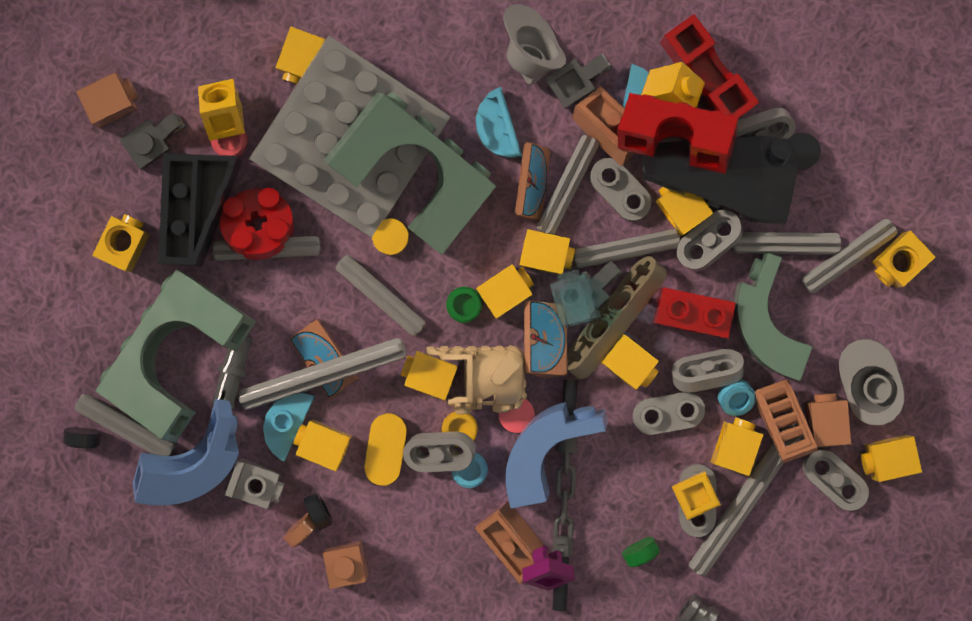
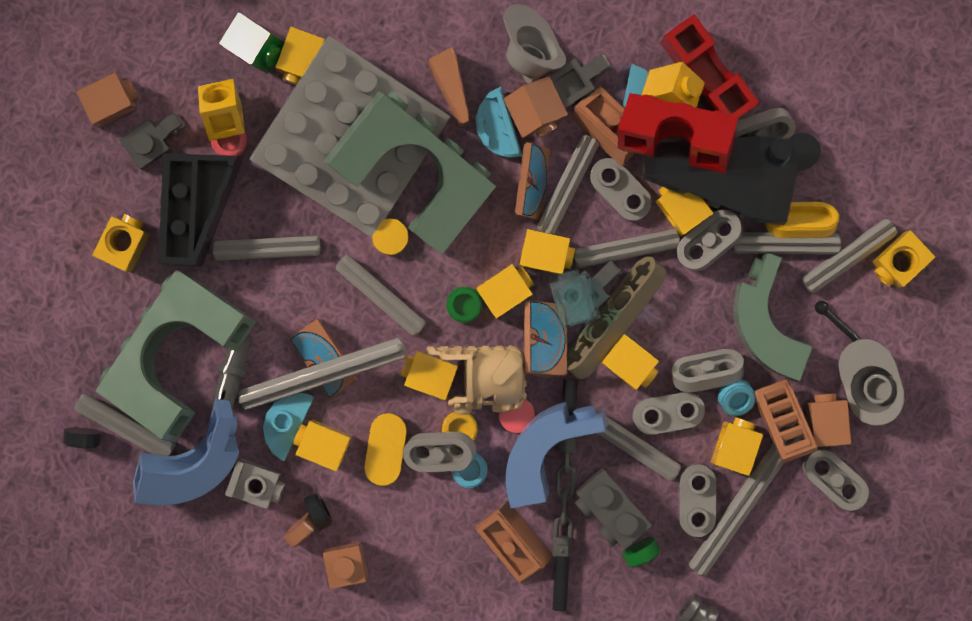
red plate [220,188,294,260] -> none
magenta tile [522,546,575,591] -> none
red brick [652,287,736,338] -> none
yellow tile [671,471,721,520] -> none
yellow brick [861,435,922,482] -> none
none -> brick [219,12,285,74]
none -> nougat slope [428,47,469,128]
none -> nougat brick [504,76,568,138]
none -> dark grey brick [575,467,652,550]
none -> light grey axle [595,409,681,481]
none -> yellow tile [765,202,839,238]
none -> black hinge [815,300,861,342]

